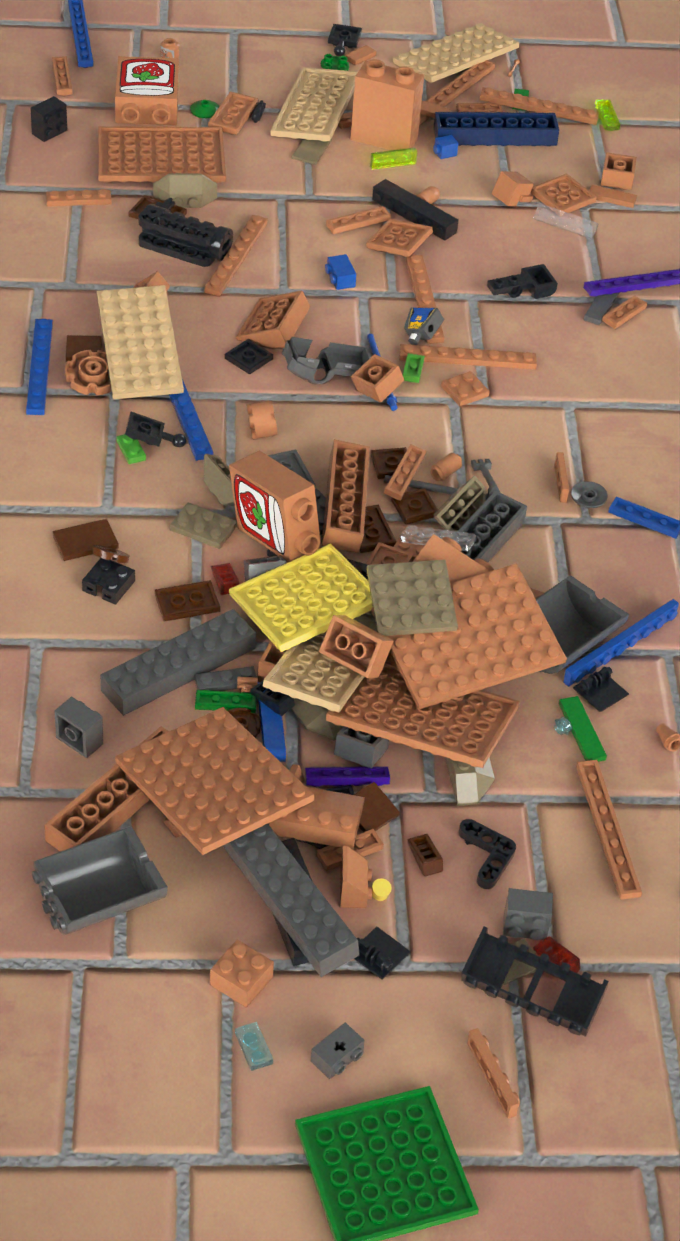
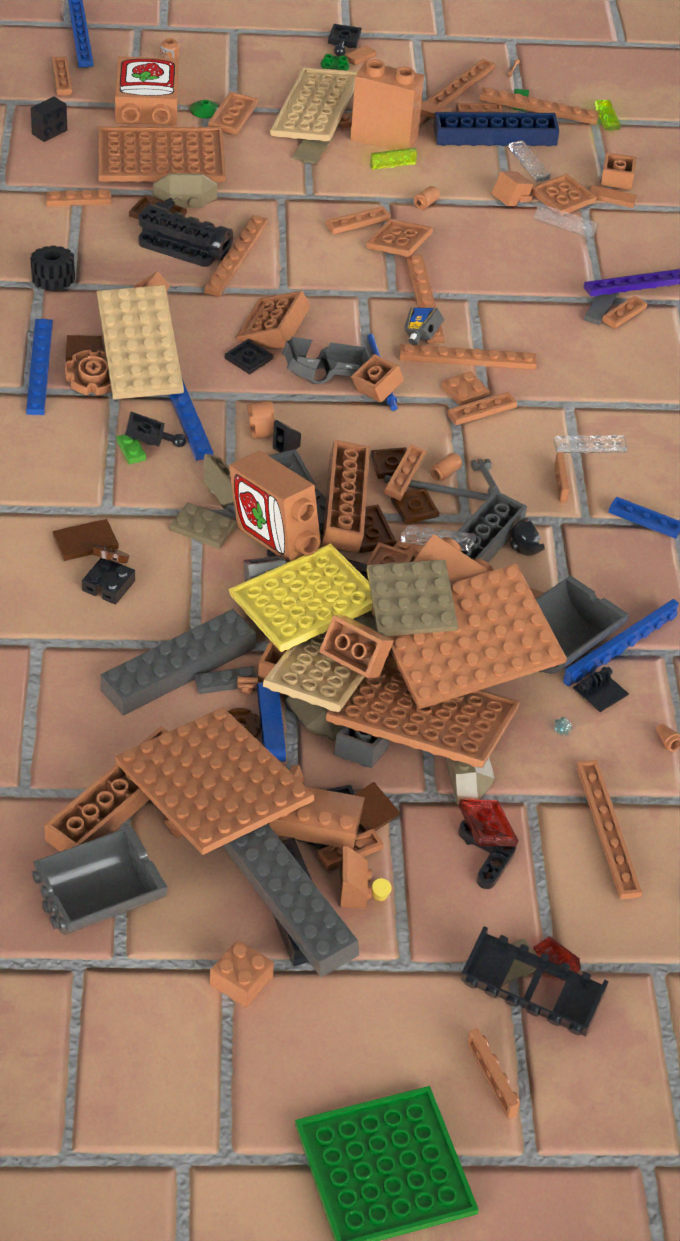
dark grey brick [55,696,103,758] -> none
reddish brown tile [155,580,220,621] -> none
green tile [195,690,257,713] -> none
clear red slope [211,563,240,595] -> none
clear light blue plate [235,1022,273,1071] -> none
black slope [250,680,295,716] -> none
black axle [252,100,266,123] -> none
dark purple plate [305,767,390,787] -> none
dark grey brick [311,1022,365,1079] -> none
blue brick [325,254,357,290] -> none
black hinge [354,927,411,980] -> none
black brick [372,179,459,241] -> none
tan plate [393,23,519,83] -> none
bright green plate [403,353,425,383] -> none
reddish brown slope [408,834,443,876] -> none
blue brick [433,135,459,159] -> none
dark tan wedge [434,476,487,534] -> none
black plate [487,264,558,299] -> none
dark grey brick [503,888,553,940] -> none
green tile [559,696,607,762] -> none
dark grey dish [571,481,608,508] -> none
none -> black wheel [30,245,75,291]
none -> black slope [273,420,301,453]
none -> nougat plate [447,392,517,425]
none -> clear red tile [458,799,519,847]
none -> clear plate [509,140,551,182]
none -> black cylinder [510,517,545,556]
none -> clear plate [554,435,628,454]

